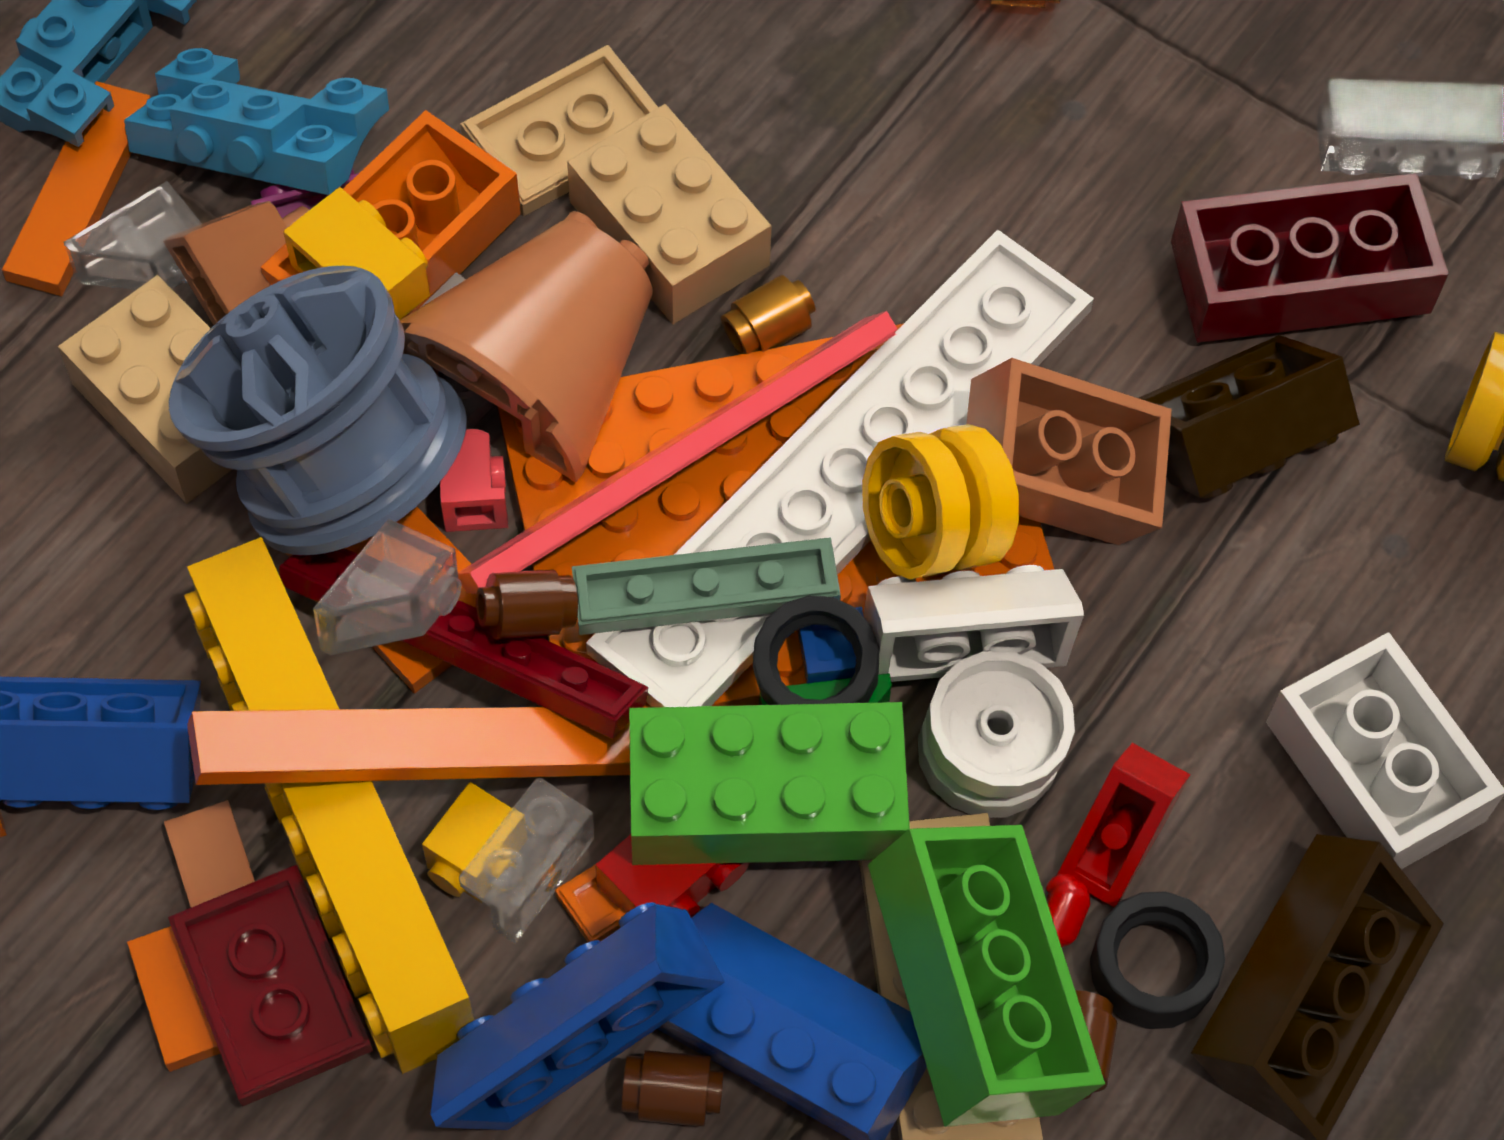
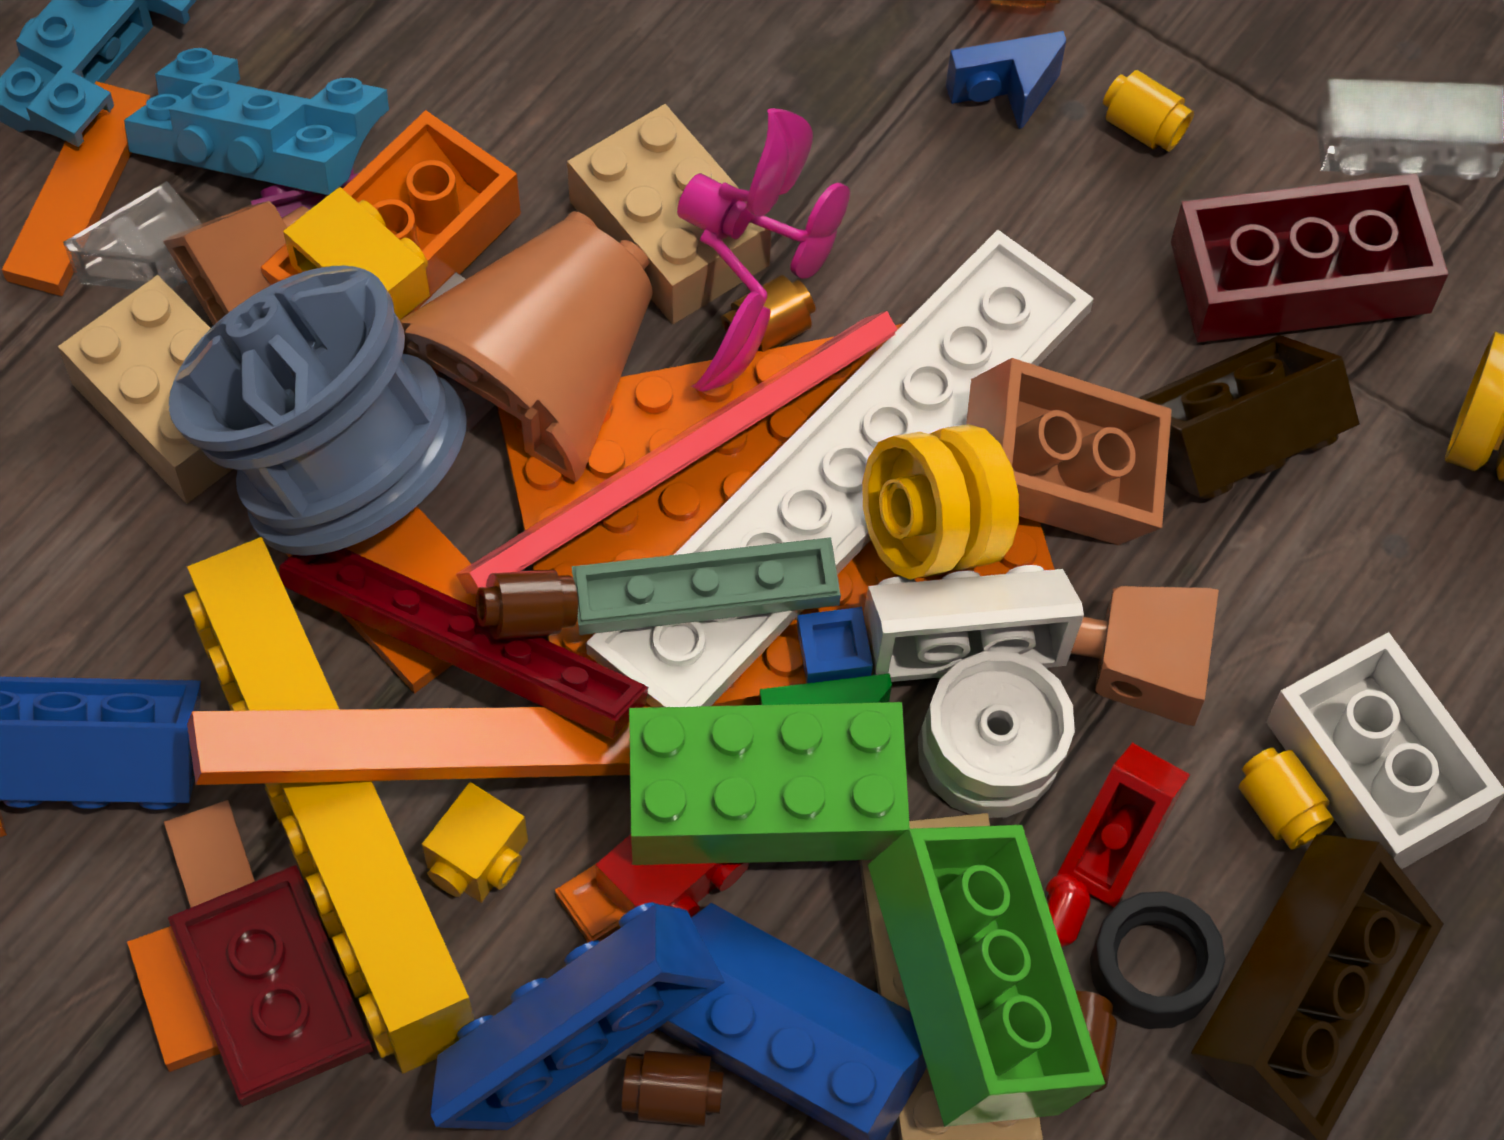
clear slope [313,519,462,655] -> none
coral brick [440,429,508,532] -> none
clear bracket [459,778,594,944] -> none
tan tile [460,45,659,216] -> none
black tyre [753,595,879,705] -> none
none -> dark pink plant [677,108,850,391]
none -> blue slope [946,31,1066,129]
none -> nougat torso [1071,586,1219,726]
none -> yellow brick [1103,70,1194,152]
none -> yellow brick [1238,747,1334,849]

